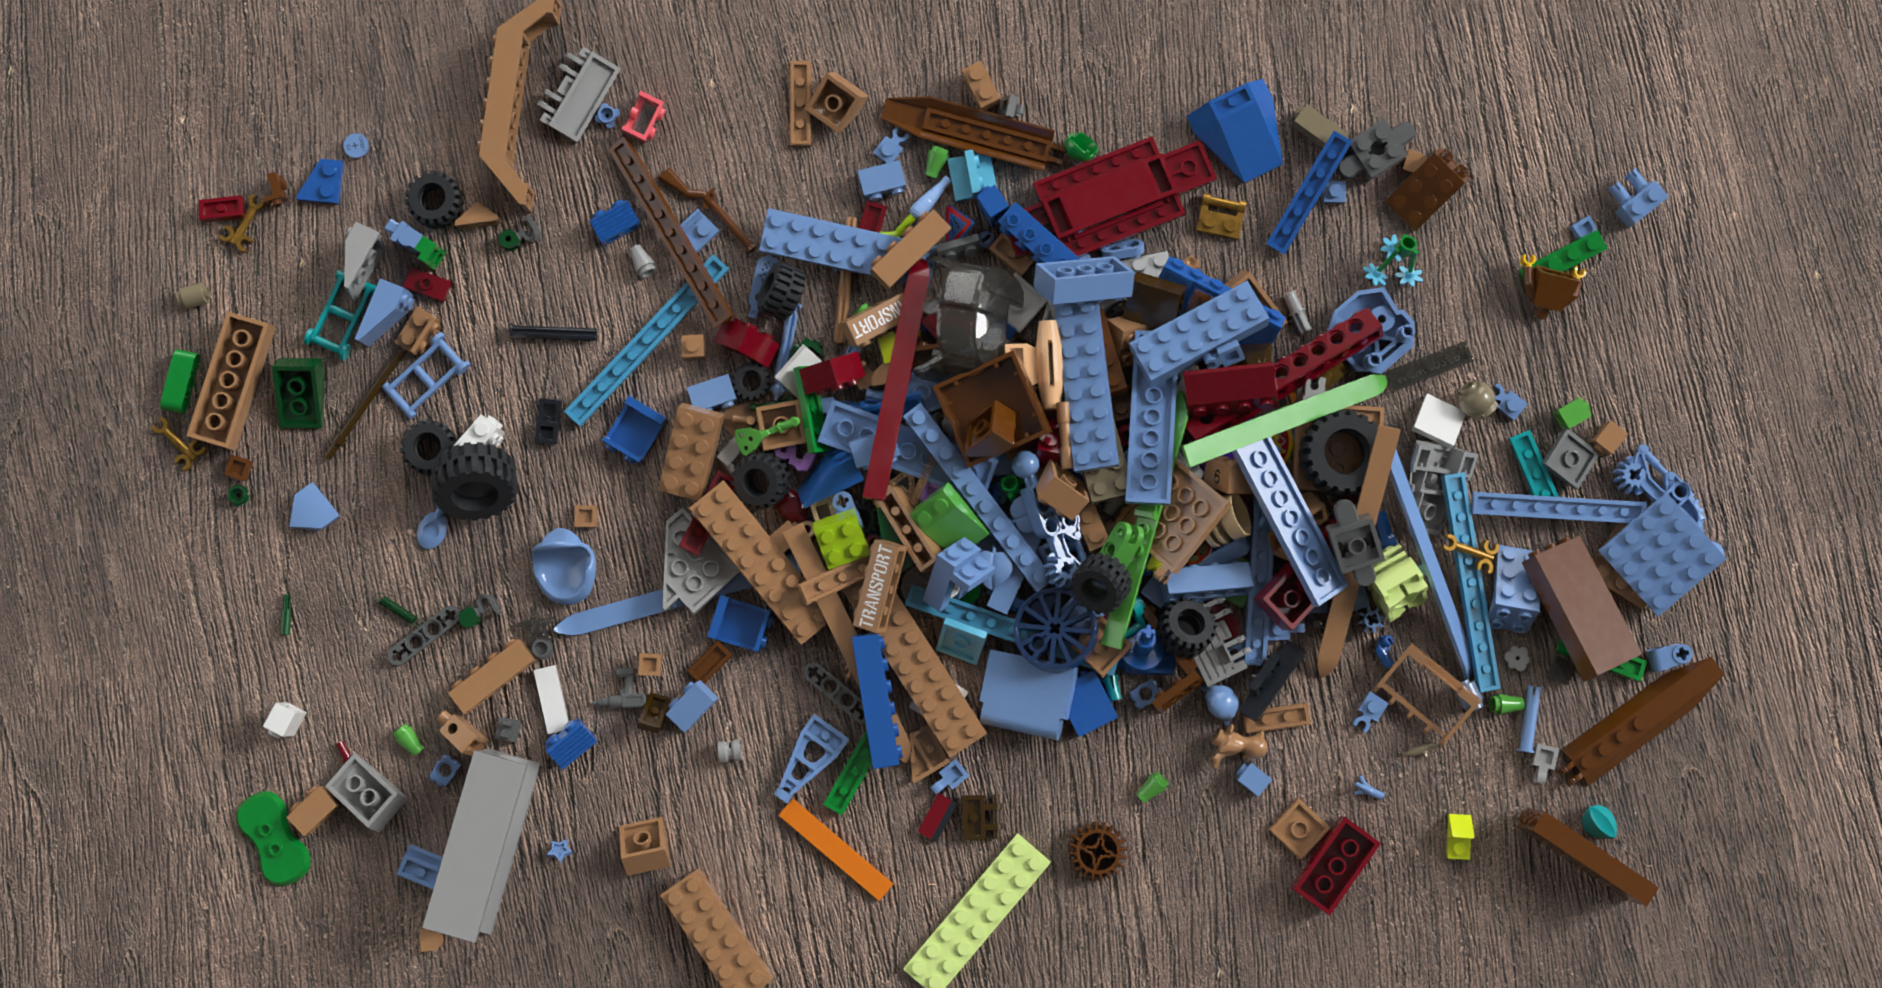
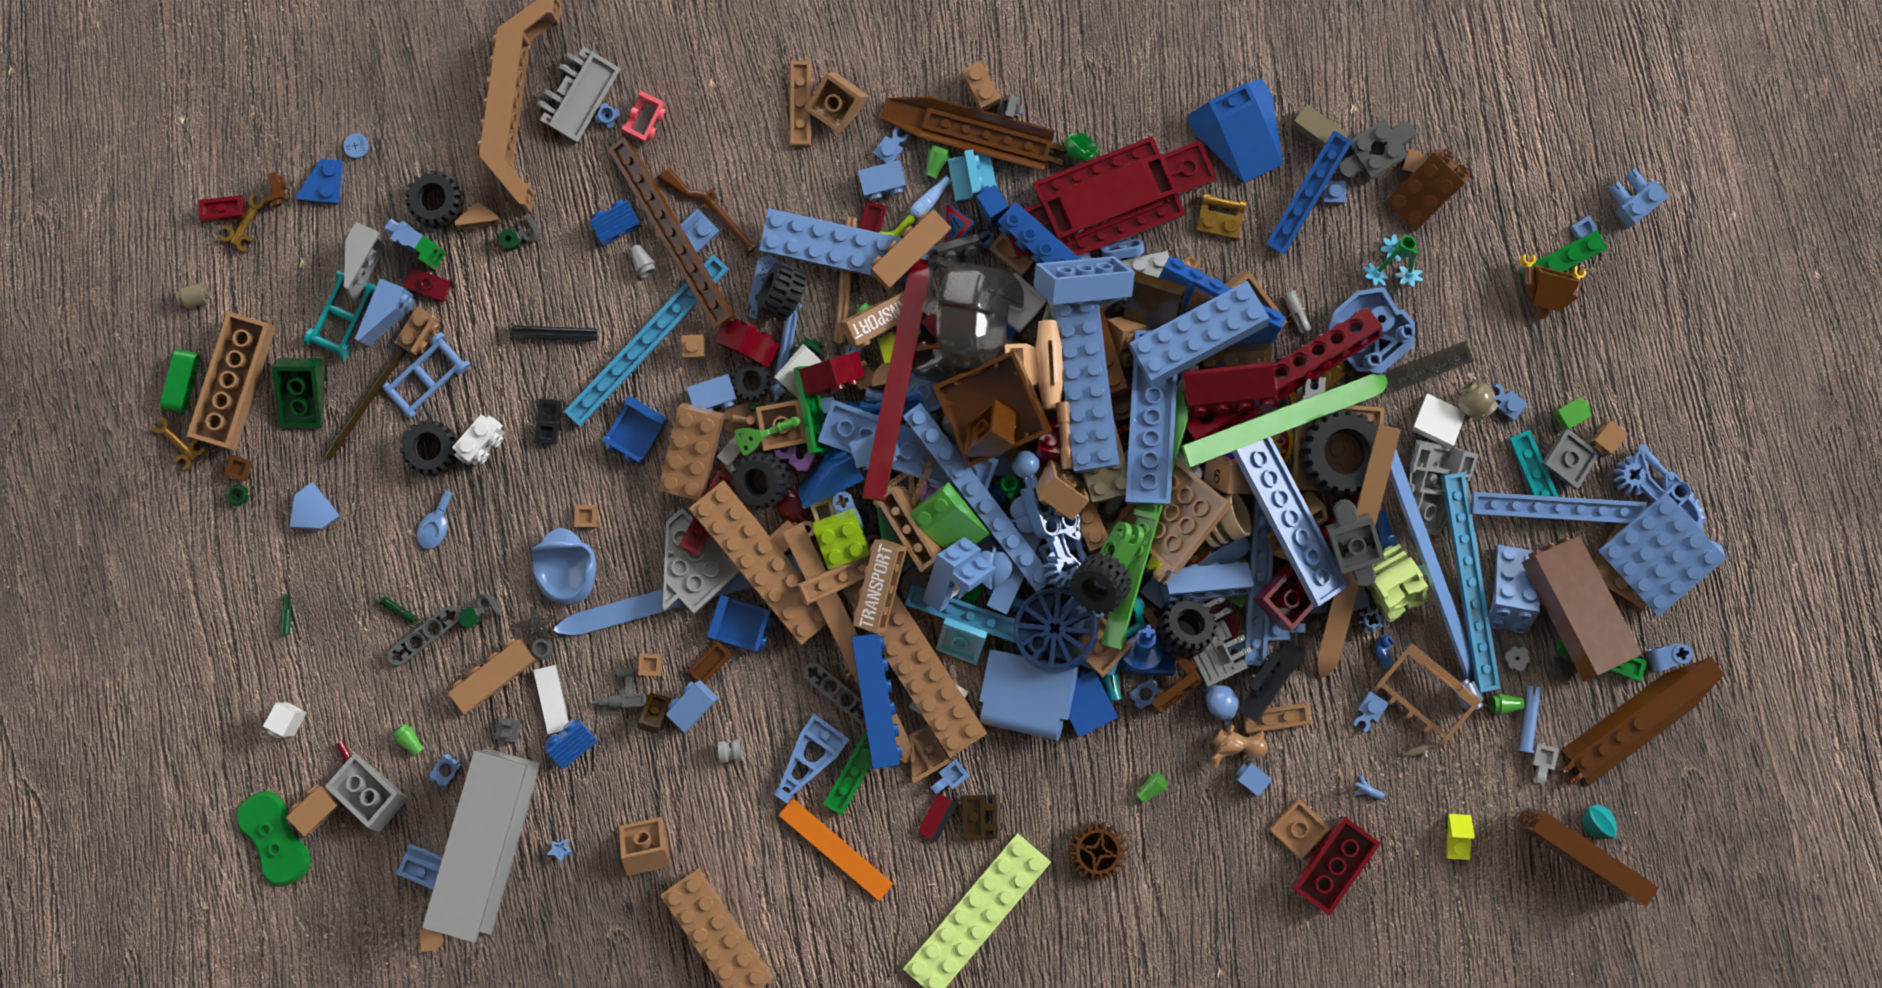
black tyre [431,442,518,521] -> none
medium nougat torso [437,710,490,756] -> none
medium blue plate [1203,339,1245,369] -> none
pearl gold bar [1440,534,1500,574] -> none

